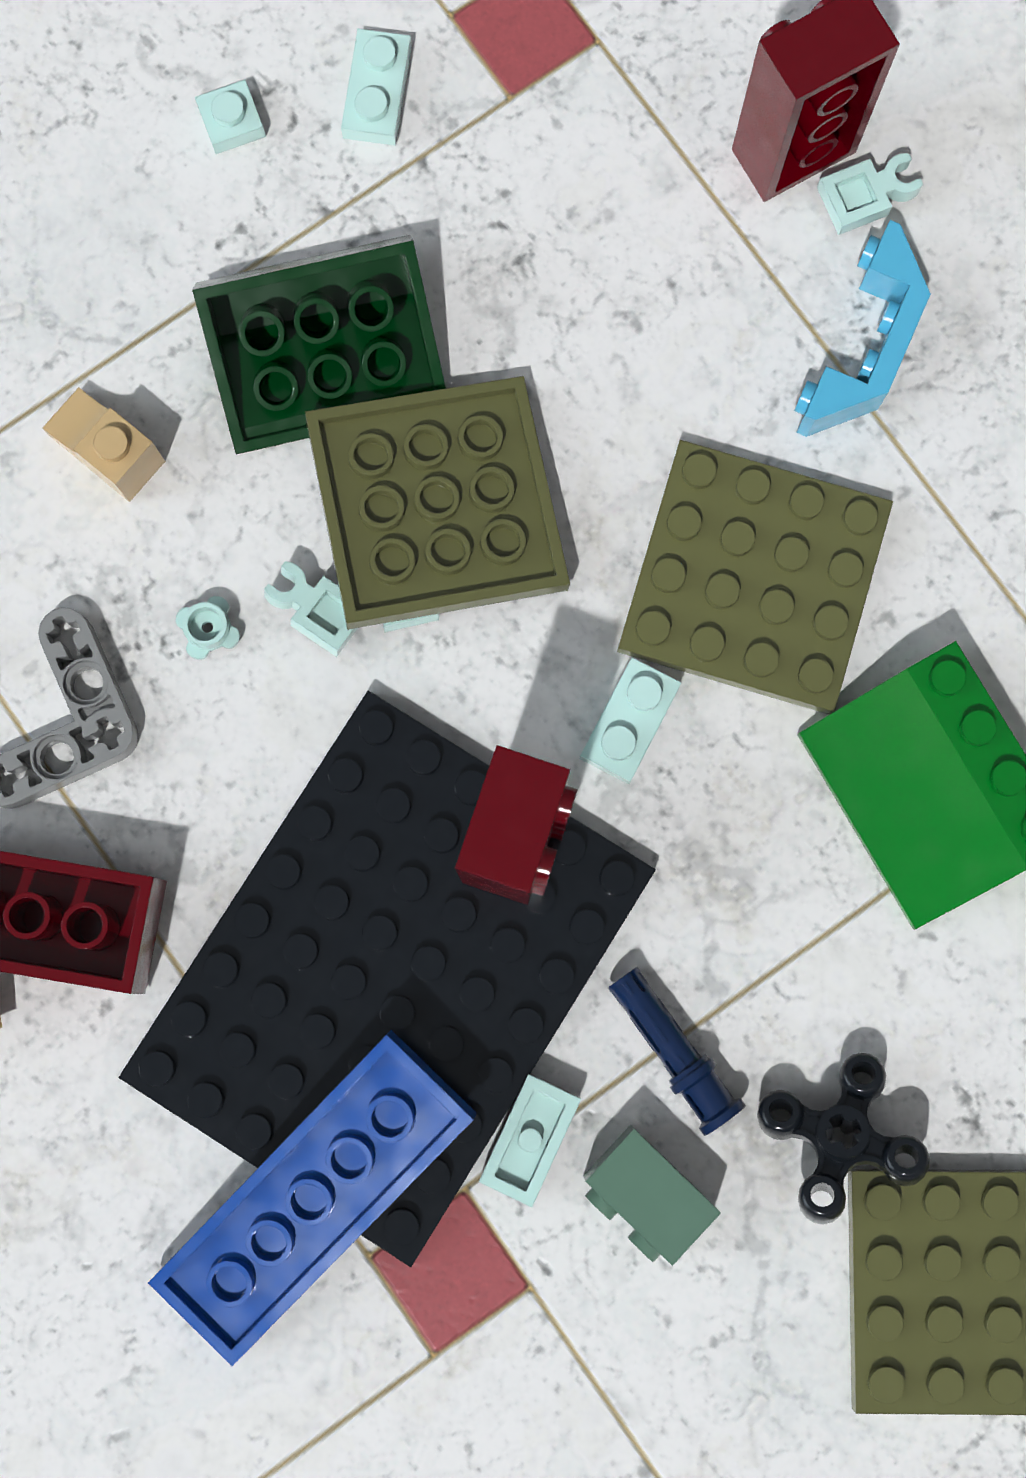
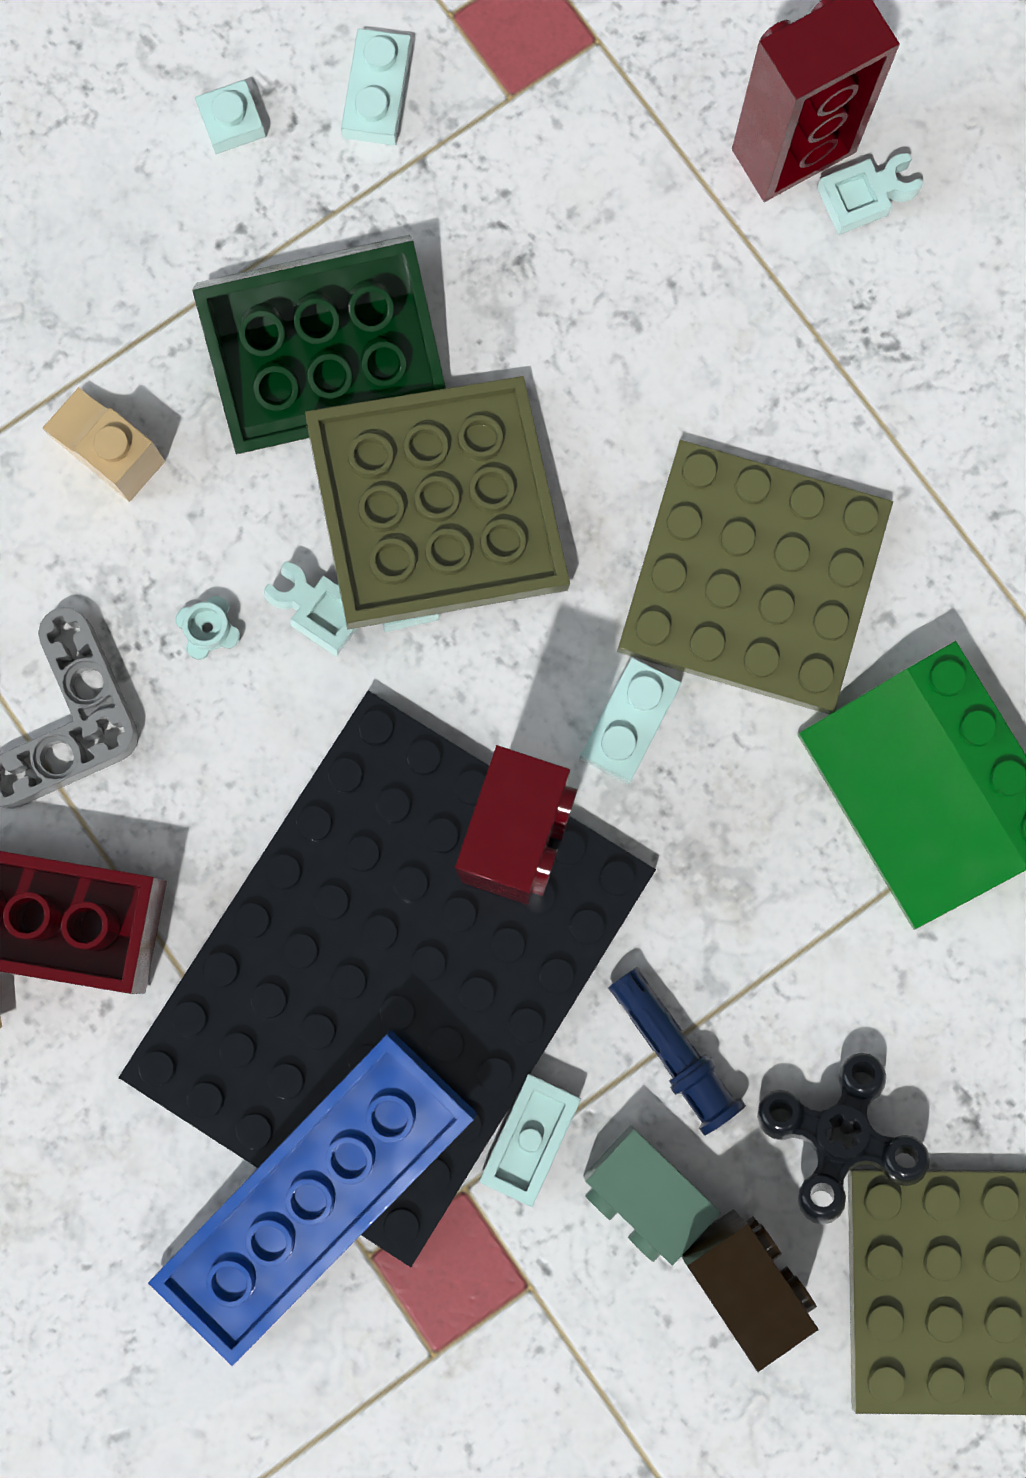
medium azure slope [794,220,931,437] -> none
none -> dark brown brick [681,1209,819,1372]

